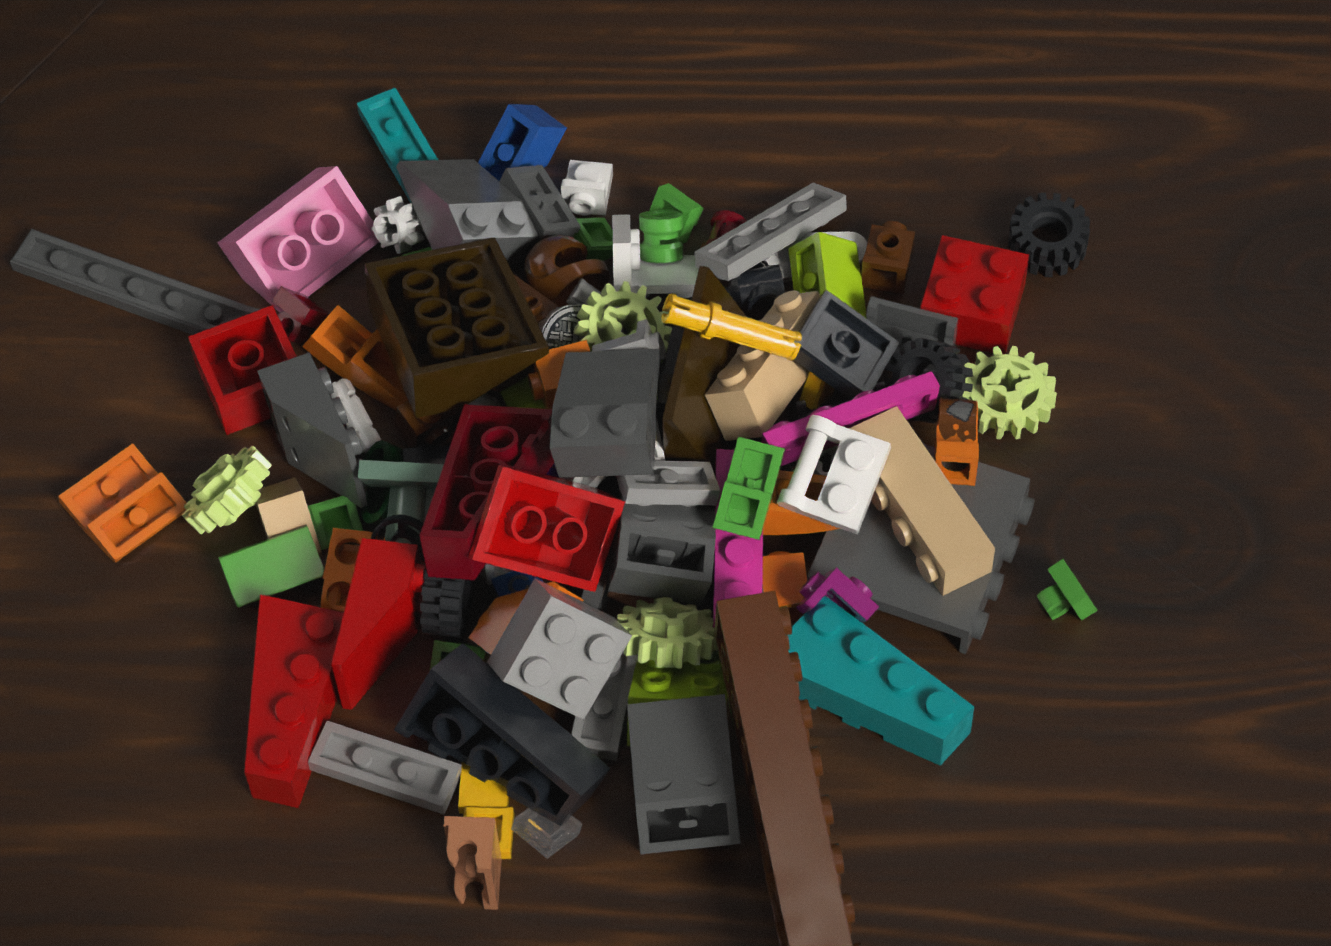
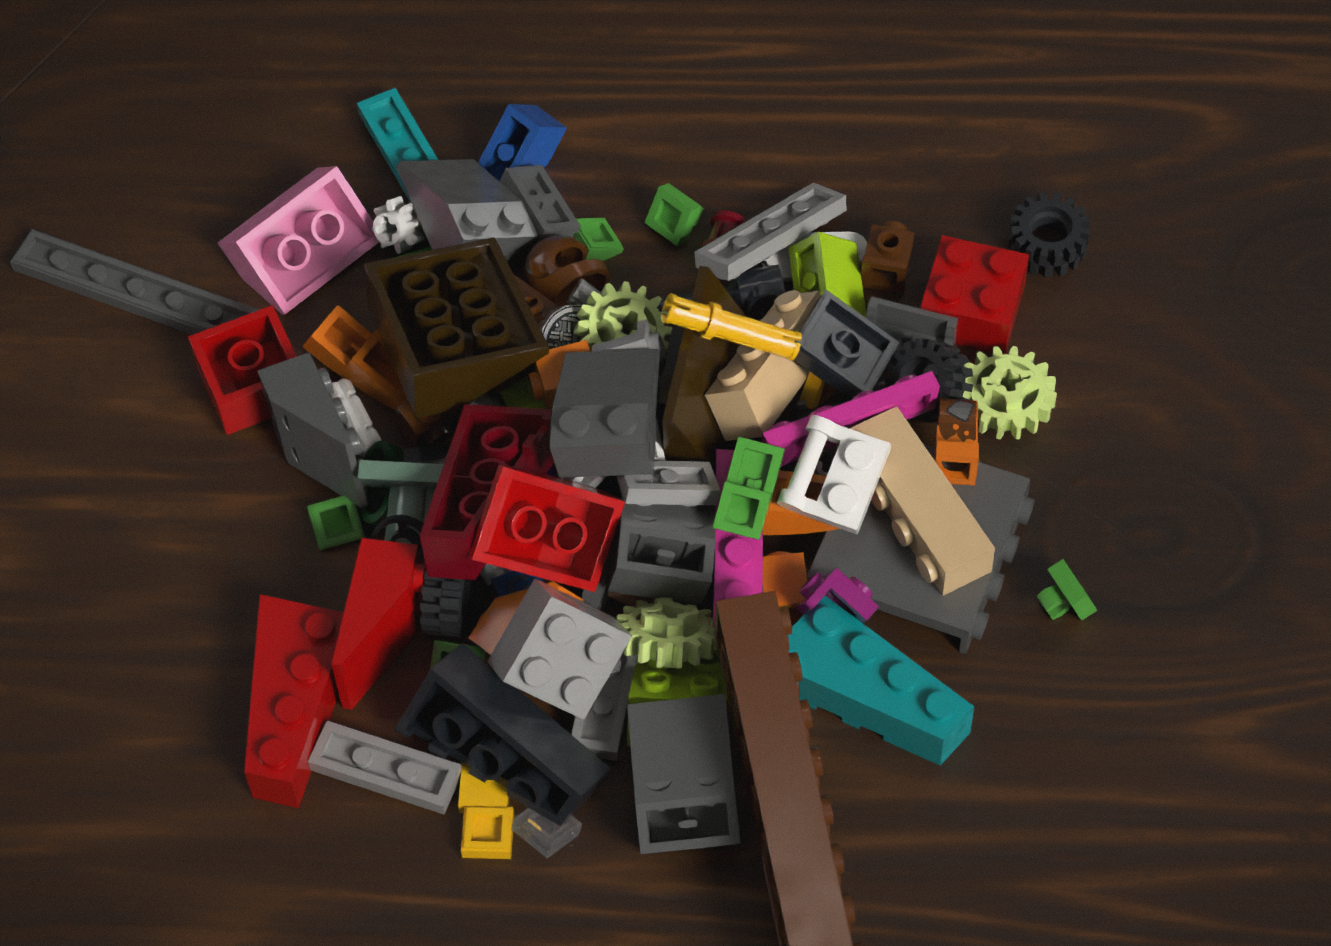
orange slope [58,443,187,563] -> none
yellowish green gear [182,446,272,534] -> none
bright green slope [218,525,324,607] -> none
tan slope [255,478,323,557] -> none
dark red tile [272,286,329,344] -> none
orange leg [321,528,373,612] -> none
nougat hinge [444,816,502,910] -> none
white bracket [561,160,613,216] -> none
white bracket [612,215,699,298] -> none
bright green wheel [639,210,683,263] -> none

